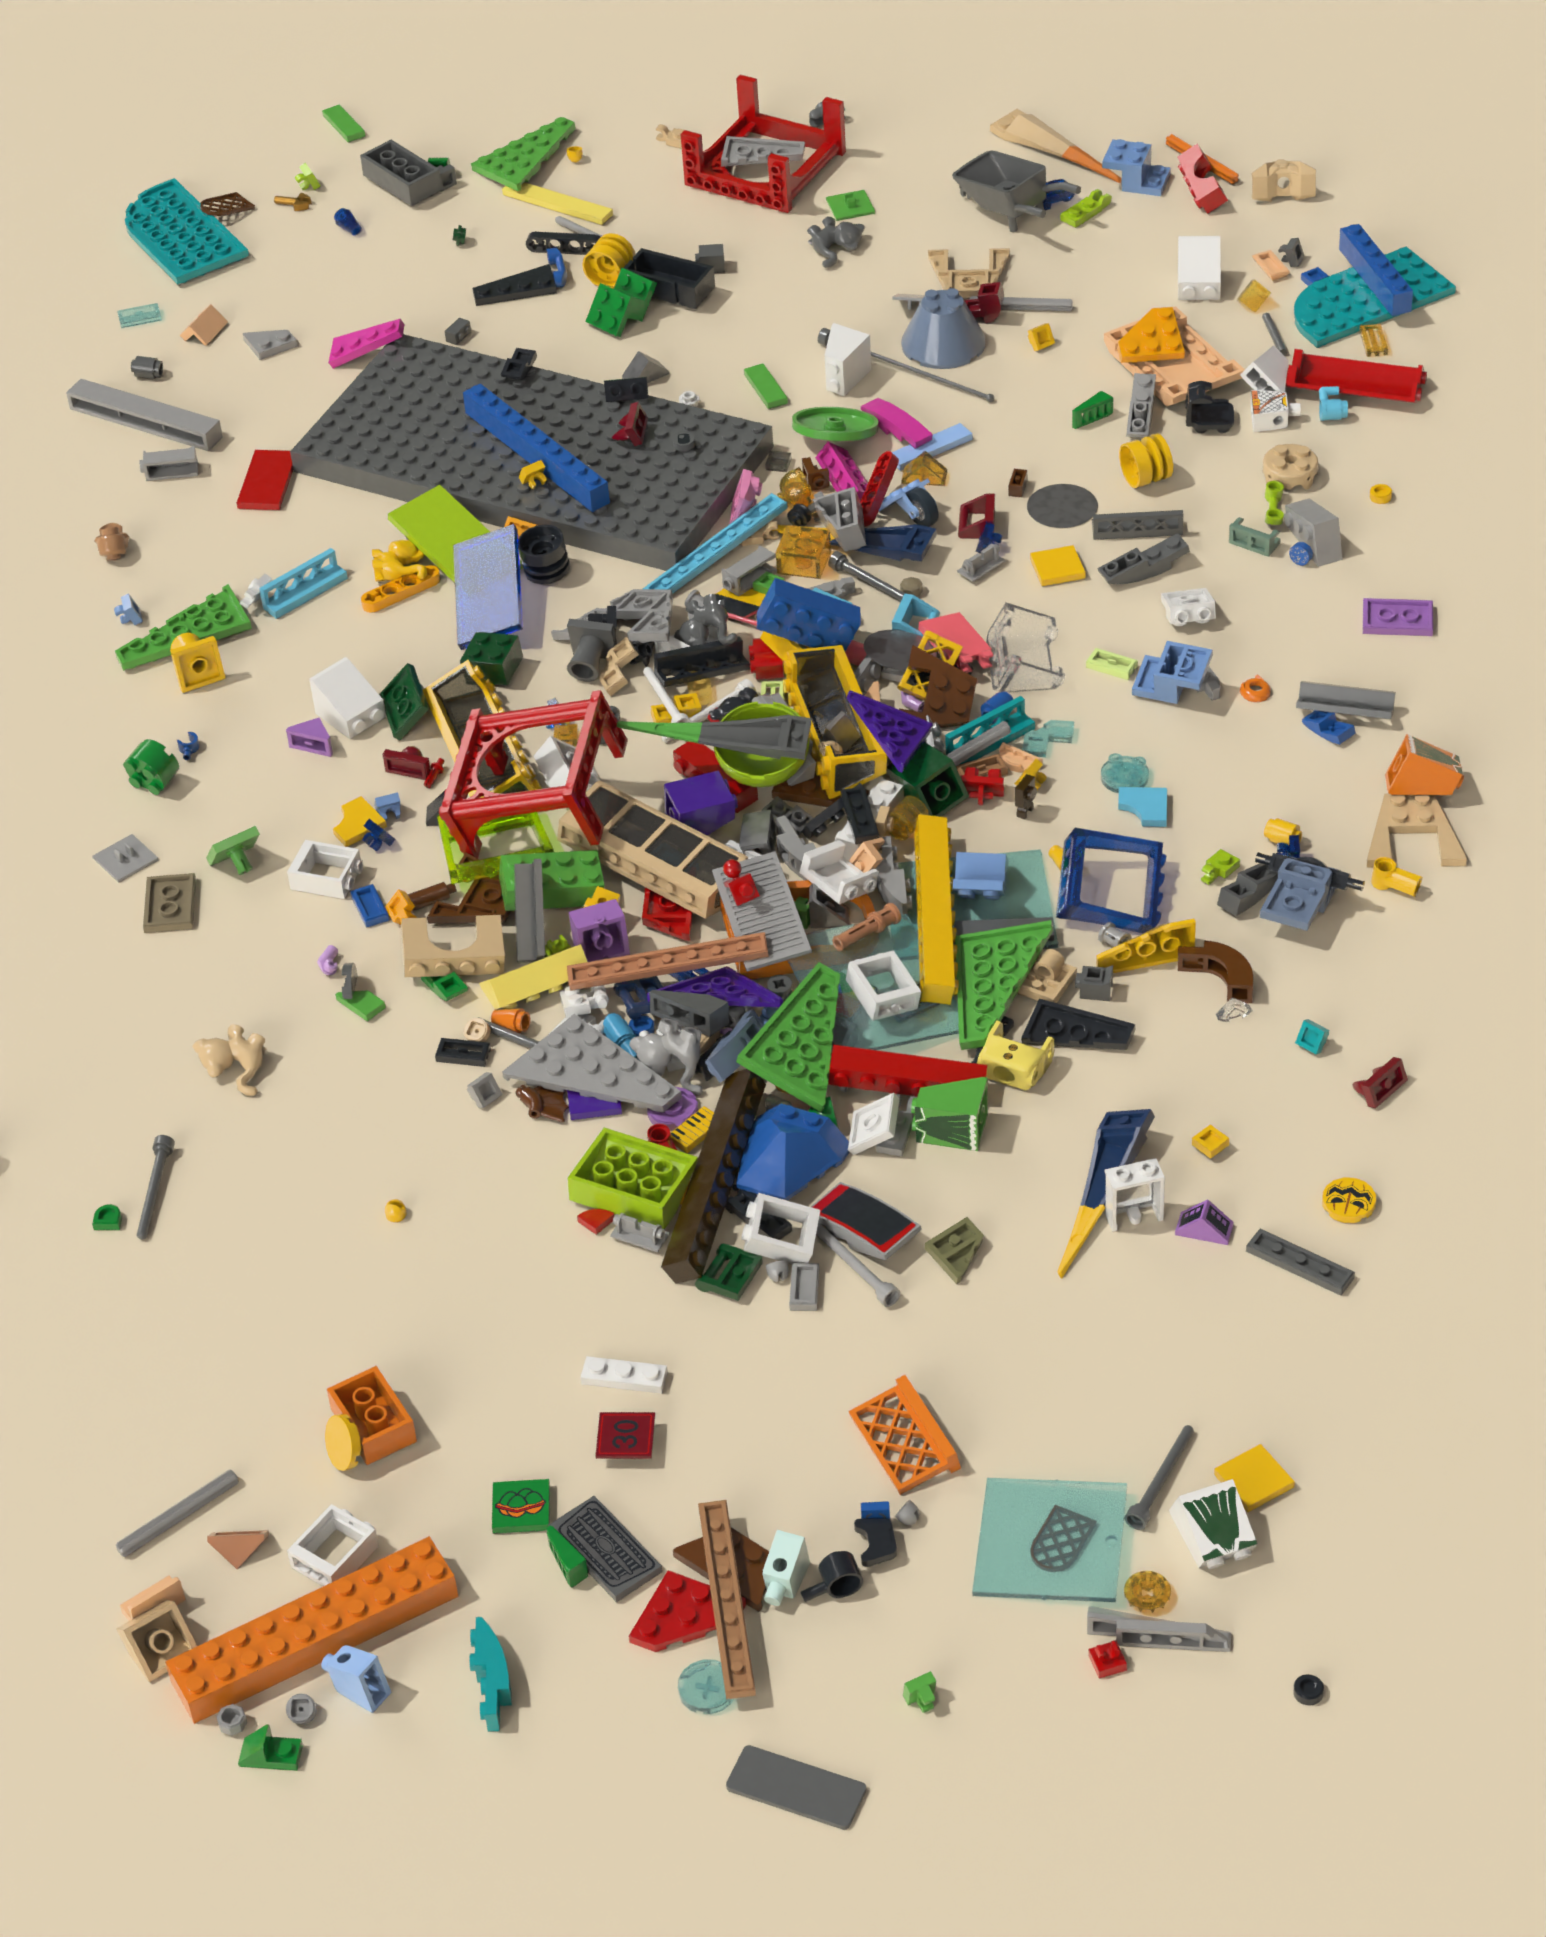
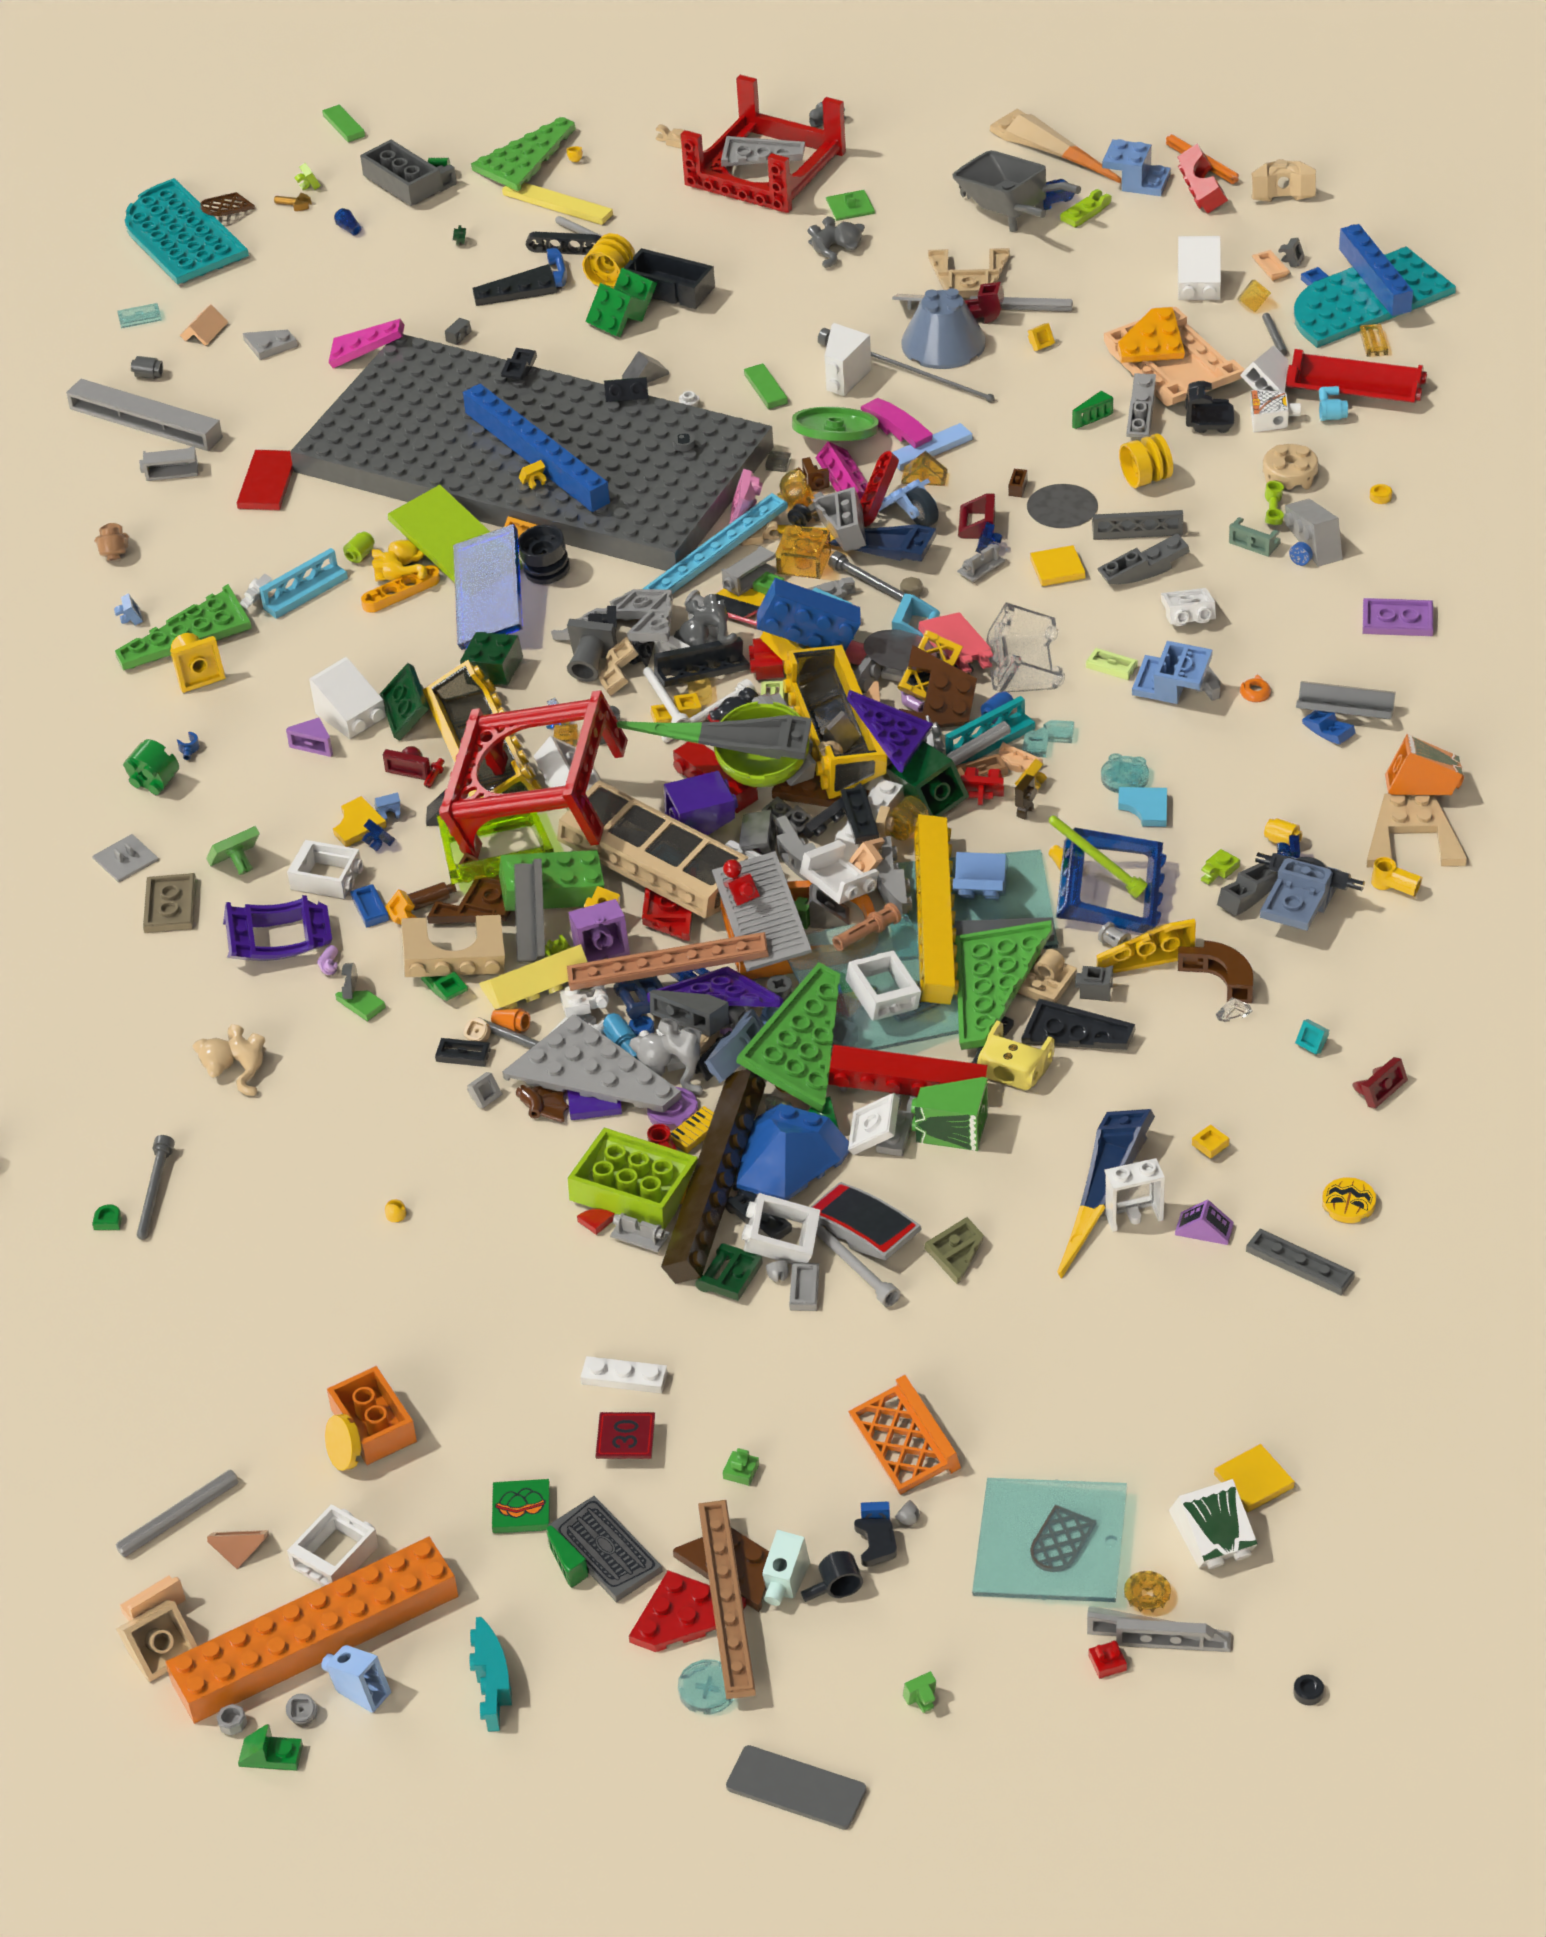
dark red tile [612,402,648,446] -> none
dark grey brick [695,244,725,273] -> none
dark grey piece [1124,1425,1194,1530] -> none
none -> dark purple wedge [223,895,332,961]
none -> lime brick [343,531,375,563]
none -> bright green tile [723,1448,759,1486]
none -> lime piece [1049,815,1148,899]

